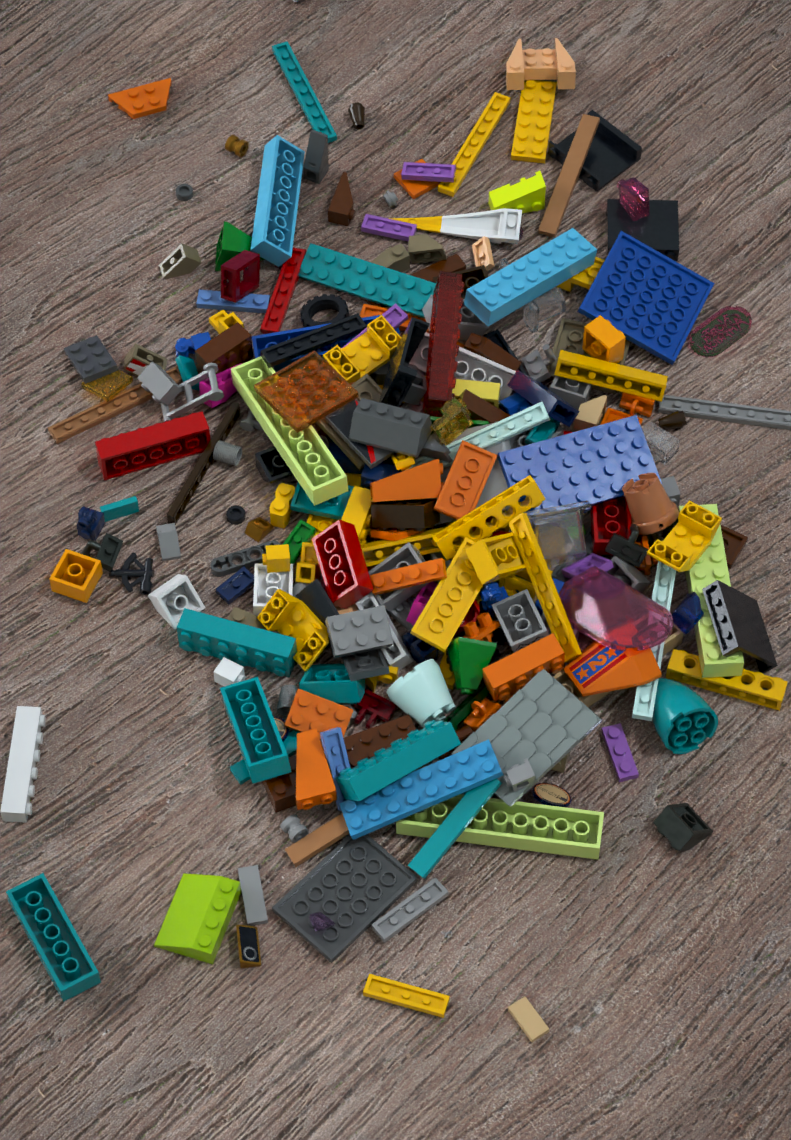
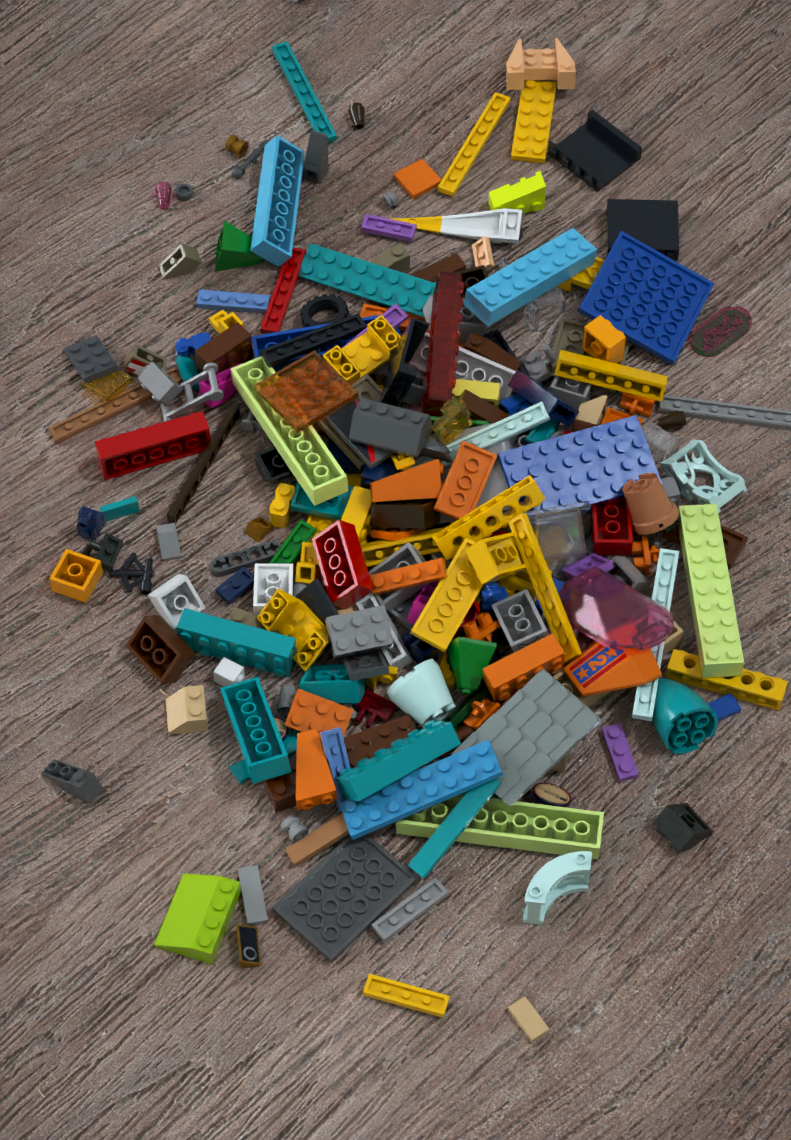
white brick [0,706,46,823] -> none
teal brick [6,873,101,1002] -> none
orange wing [108,78,172,119] -> none
light grey piece [213,440,242,466] -> none
dark red window [221,250,260,303] -> none
black tile [226,505,245,525] -> none
yellow brick [262,544,290,573] -> none
clear purple slope [309,912,335,932] -> none
reddish brown slope [328,172,356,226] -> none
medium lavender plate [401,162,456,183] -> none
dark tan slope [408,234,447,264] -> none
light grey brick [503,758,537,792] -> none
medium nougat tile [538,114,600,237] -> none
pearl dark grey plate [605,524,648,567] -> none
clear pink torso [617,178,649,221] -> none
yellow slope [647,500,722,572] -> none
clear blue slope [669,592,704,634] -> none
black panel [702,580,778,674] -> none
none -> dark grey slope [41,759,104,803]
none -> reddish brown brick [125,615,195,684]
none -> clear pink cone [155,182,172,209]
none -> tan slope [166,685,208,735]
none -> dark grey piece [232,139,269,179]
none -> light aqua fence [523,851,592,925]
none -> light aqua fence [660,439,747,513]
none -> blue tile [708,693,741,722]

